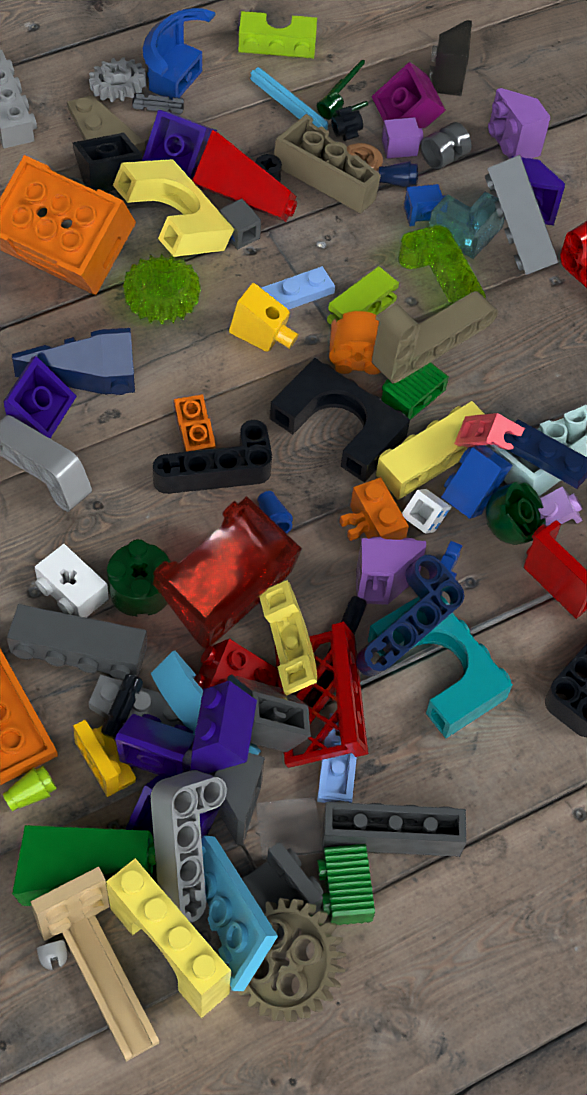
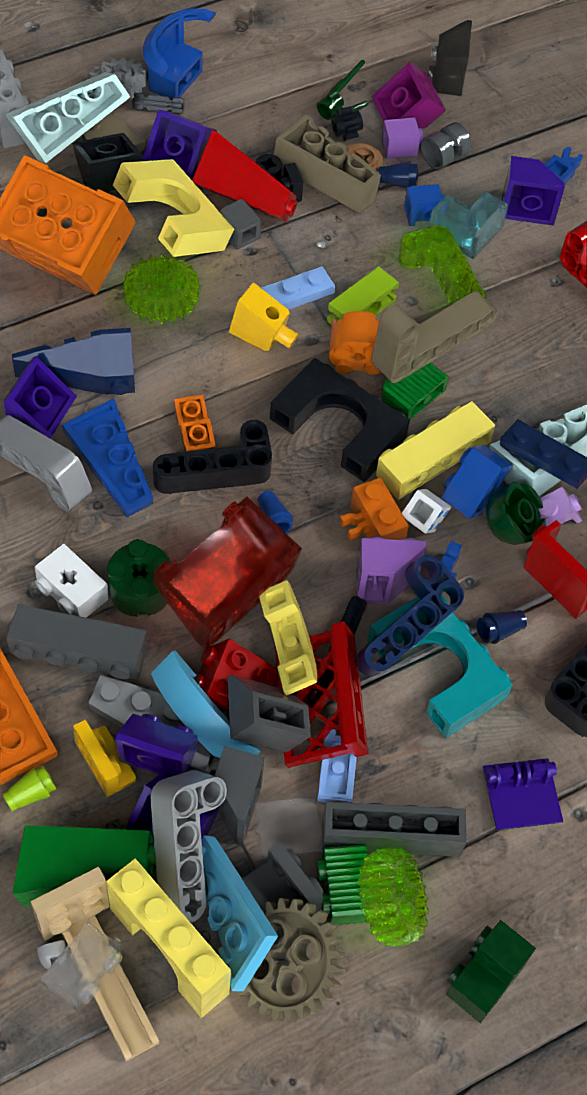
black axle [101,674,143,739] -> none
dark purple slope [190,681,257,774] -> none
lime arch [238,11,317,59] -> none
medium azure axle [250,67,329,130] -> none
coral hinge [454,413,524,450] -> none
brick [485,155,559,275] -> none
medium lavender slope [488,88,550,159] -> none
none -> light aqua wedge [5,72,130,163]
none -> clear bracket [40,921,123,1010]
none -> blue wing [62,398,153,517]
none -> black plate [280,163,303,202]
none -> clear neon green gear [358,847,429,947]
none -> dark green brick [446,919,536,1024]
none -> dark blue cone [477,610,527,644]
none -> dark purple hinge [483,758,563,830]
none -> blue plate [544,147,583,184]

